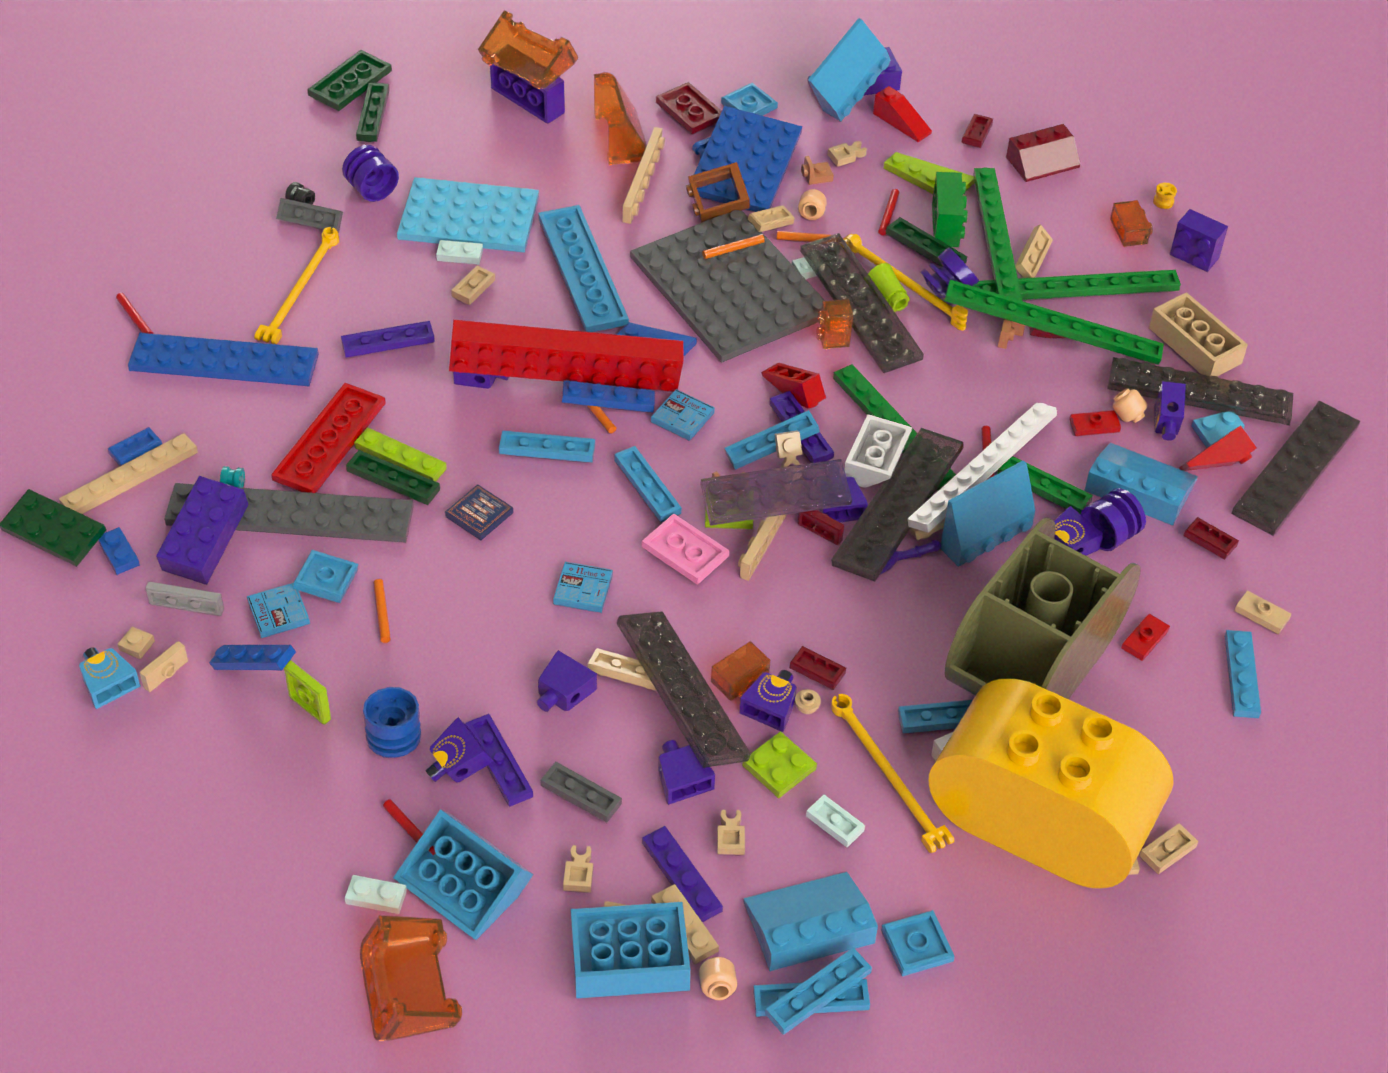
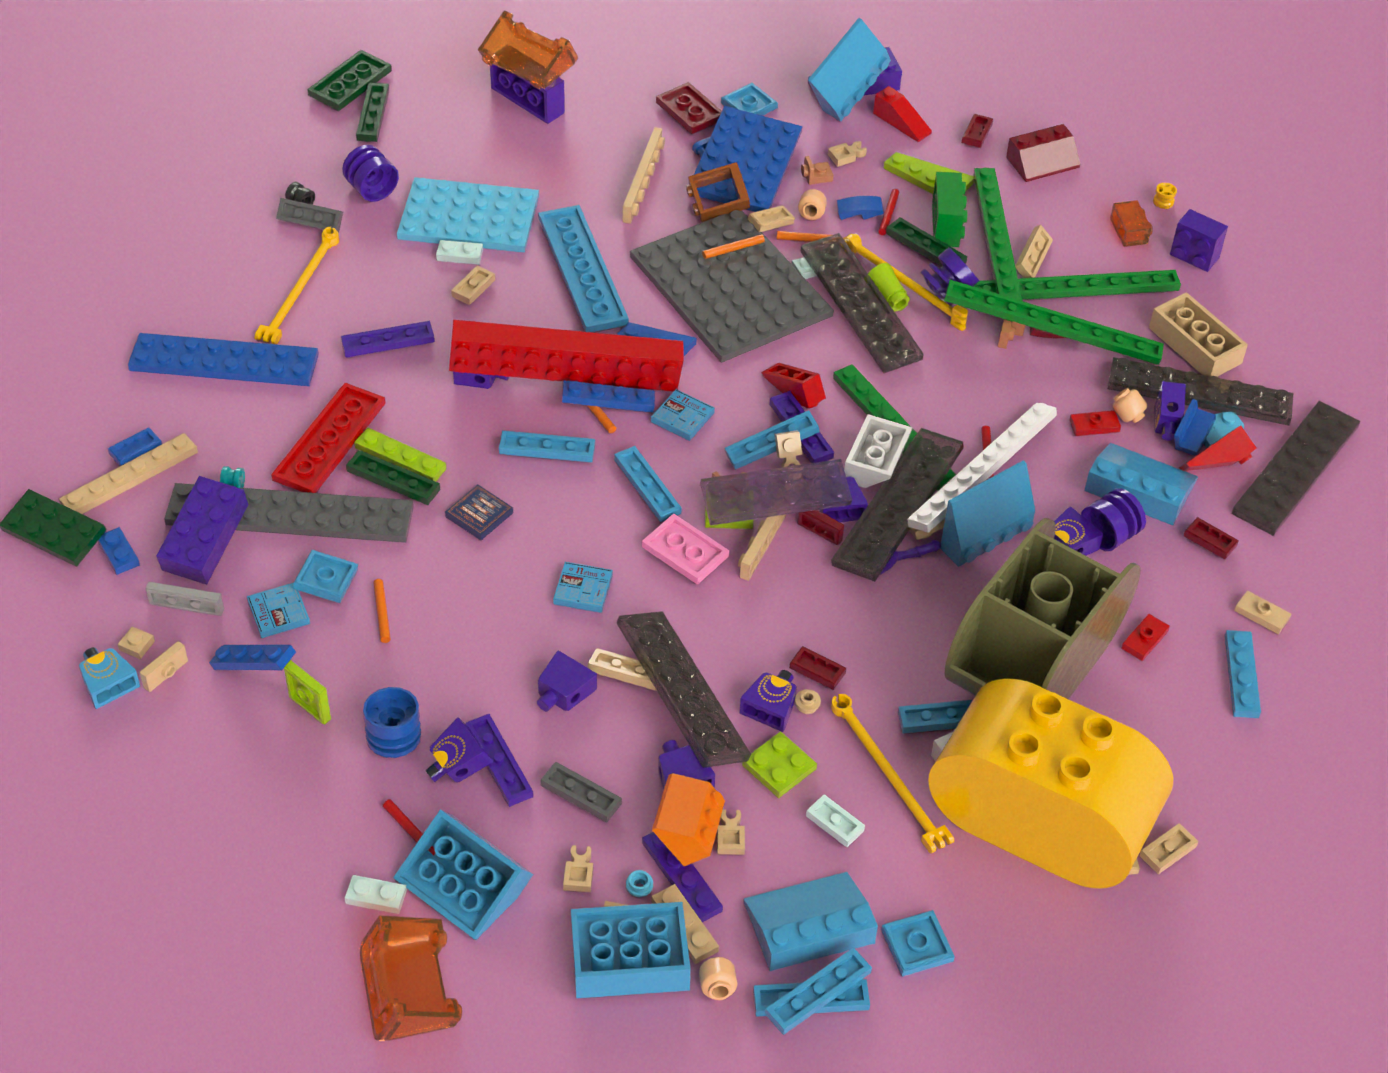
red bar [116,293,154,334] -> none
clear orange windscreen [594,72,647,165] -> none
clear orange brick [711,641,770,701] -> none
clear orange brick [816,299,853,349] -> none
green plate [997,456,1093,515] -> none
none -> medium azure plate [626,870,653,897]
none -> orange slope [652,773,725,866]
none -> blue slope [837,196,884,220]
none -> blue panel [1174,399,1216,456]

